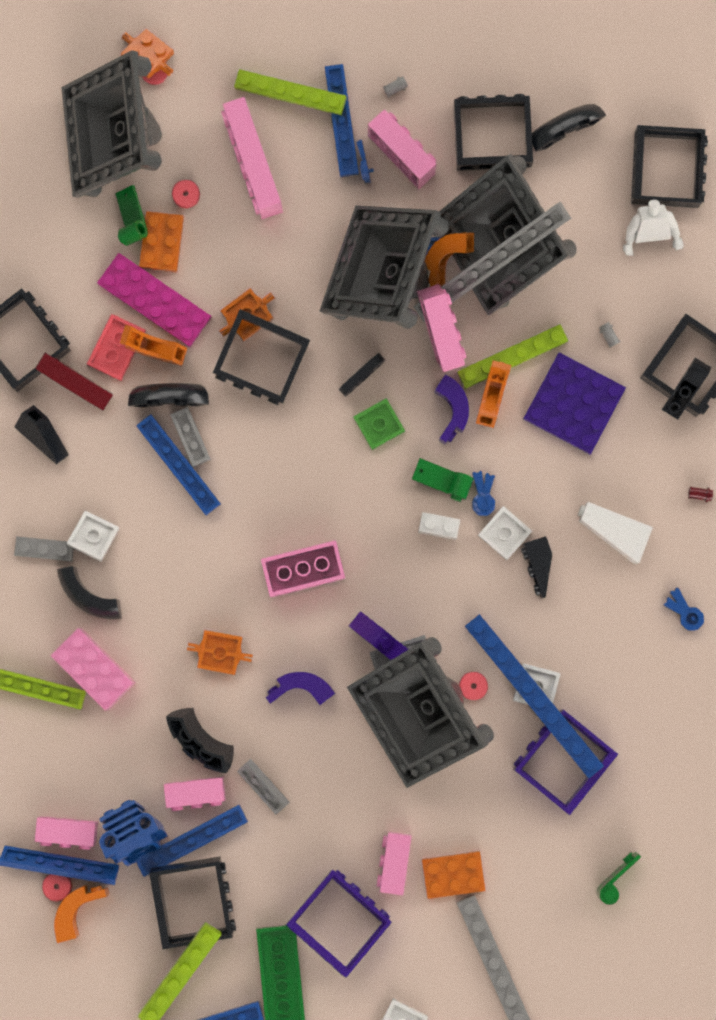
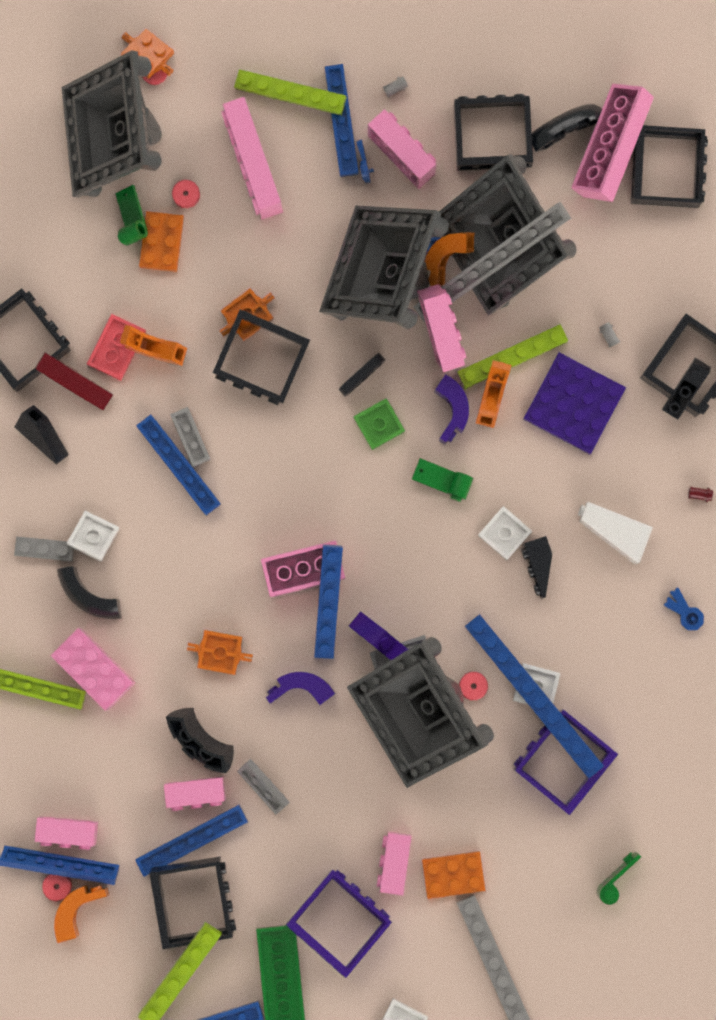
dark pink plate [97,253,212,348] -> none
blue piece [99,800,168,866] -> none
black brick [128,383,209,408] -> none
white brick [418,512,460,540] -> none
blue piece [472,471,495,516] -> none
white torso [623,200,684,256] -> none
none -> blue plate [314,544,343,659]
none -> bright pink brick [571,84,654,202]

